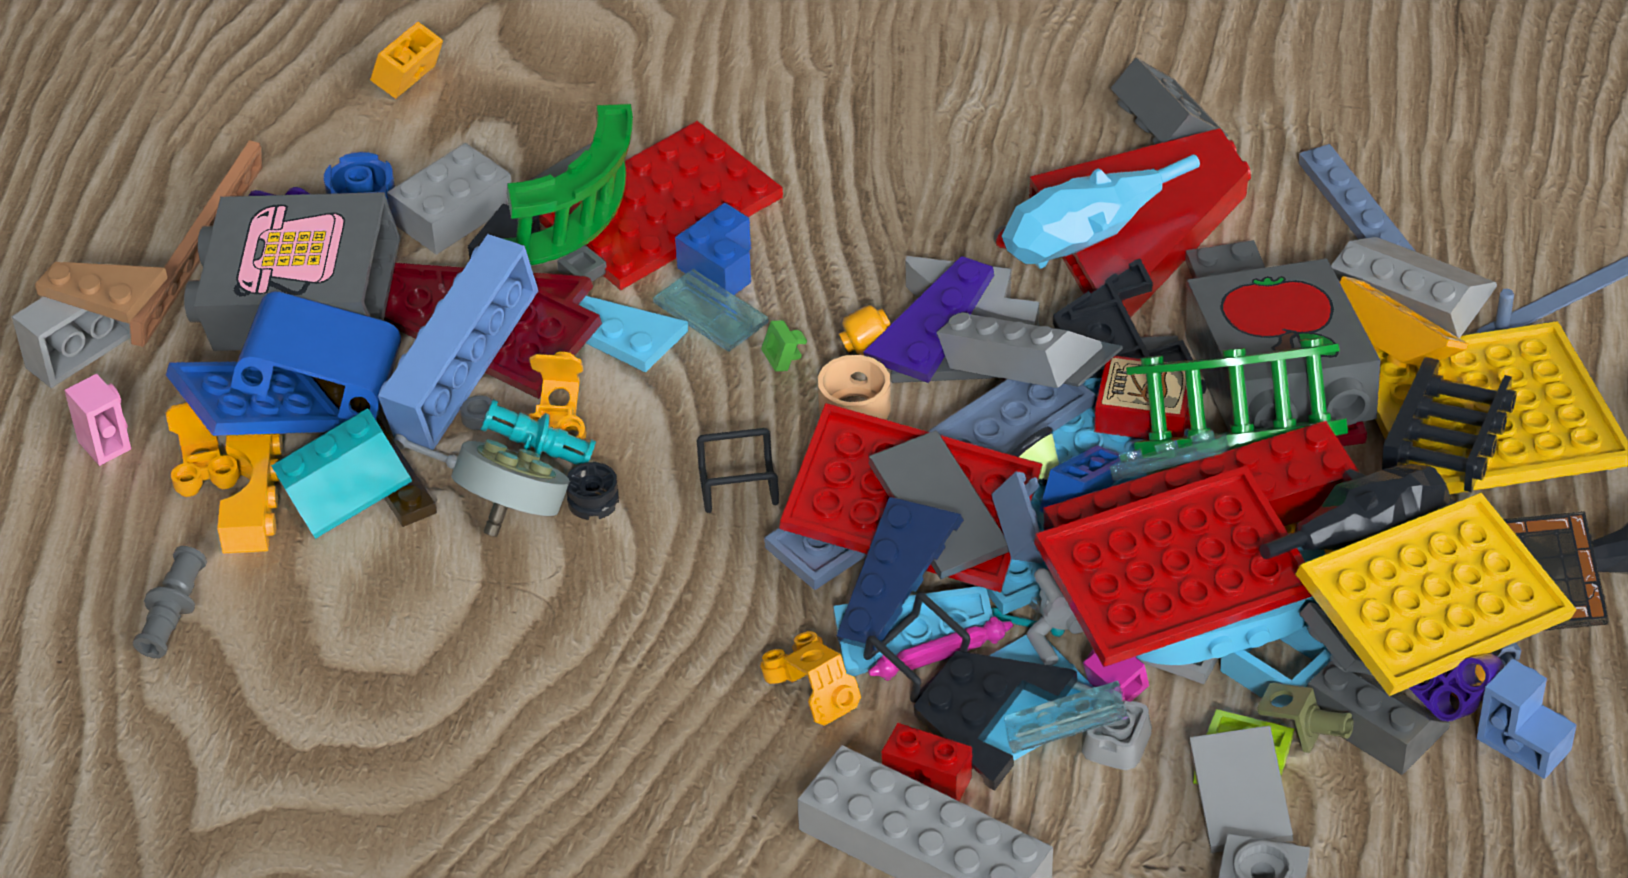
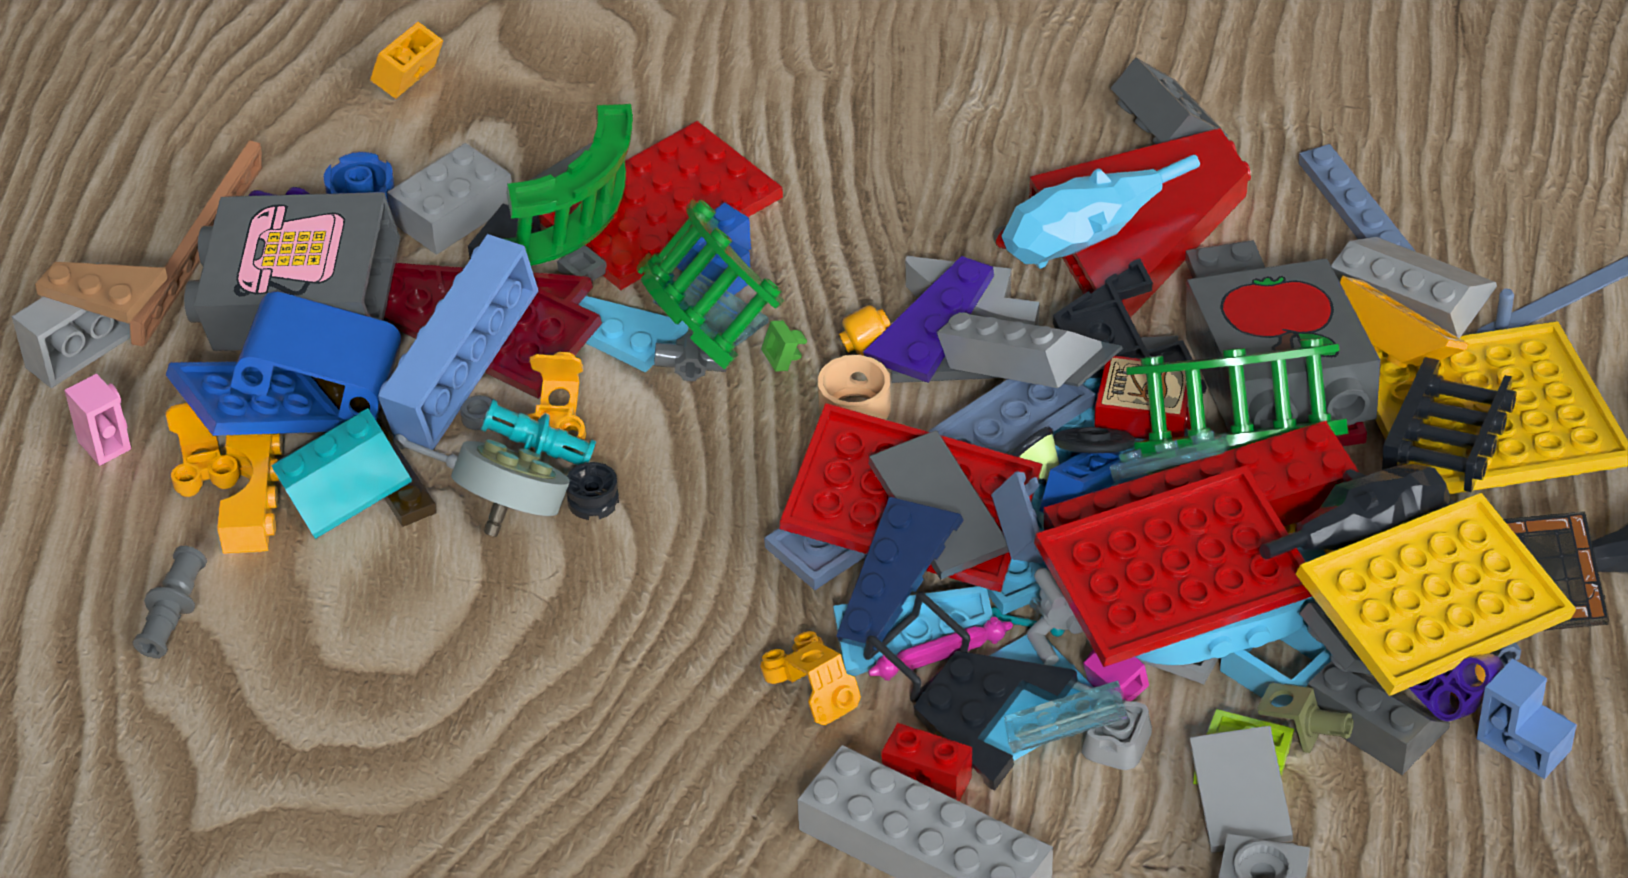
black piece [696,428,779,513] -> none
none -> green fence [637,199,785,369]
none -> dark grey axle [654,333,727,381]
none -> black wheel [1053,427,1135,453]

